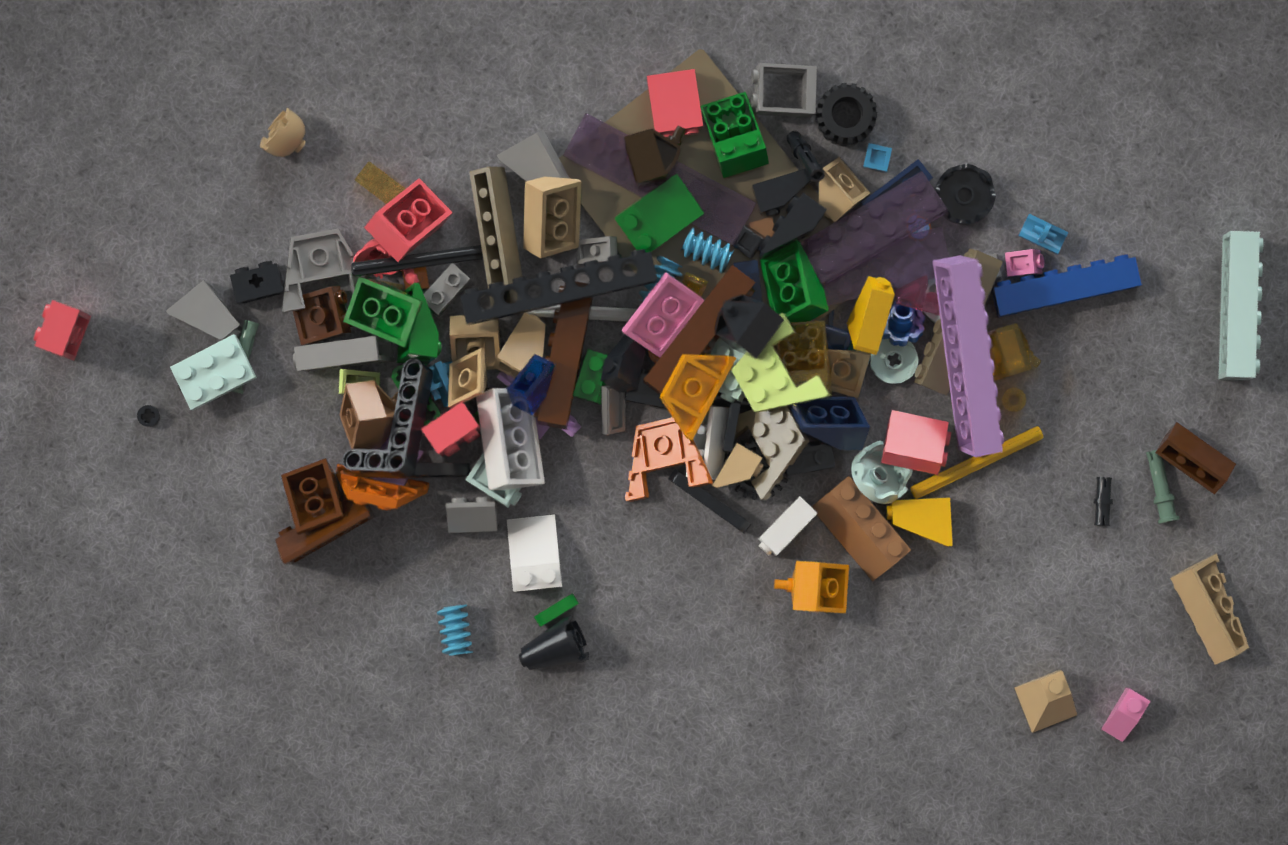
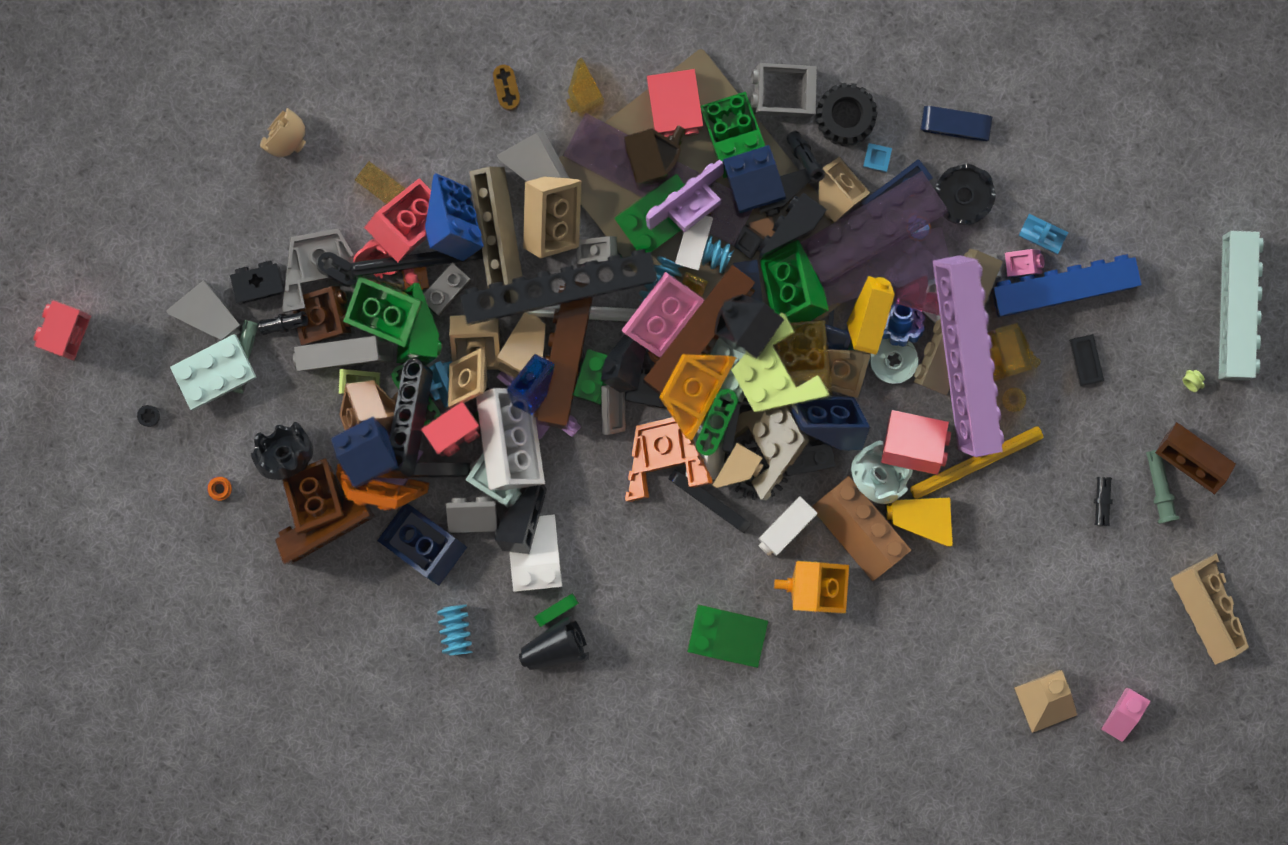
none -> orange plate [208,477,232,501]
none -> black plate [251,422,313,480]
none -> black pin [258,311,308,335]
none -> black beam [316,252,359,287]
none -> dark blue slope [331,416,398,489]
none -> dark blue slope [377,503,467,586]
none -> blue slope [425,173,484,261]
none -> pearl gold beam [493,65,520,111]
none -> black slope [495,484,547,554]
none -> clear yellow slope [566,58,605,116]
none -> lavender bracket [646,160,724,232]
none -> white sticker [675,216,713,270]
none -> green slope [687,605,768,668]
none -> green beam [696,388,738,456]
none -> dark blue slope [723,145,786,213]
none -> dark blue beam [920,106,993,142]
none -> black tile [1069,334,1104,386]
none -> yellowish green plate [1182,370,1205,392]

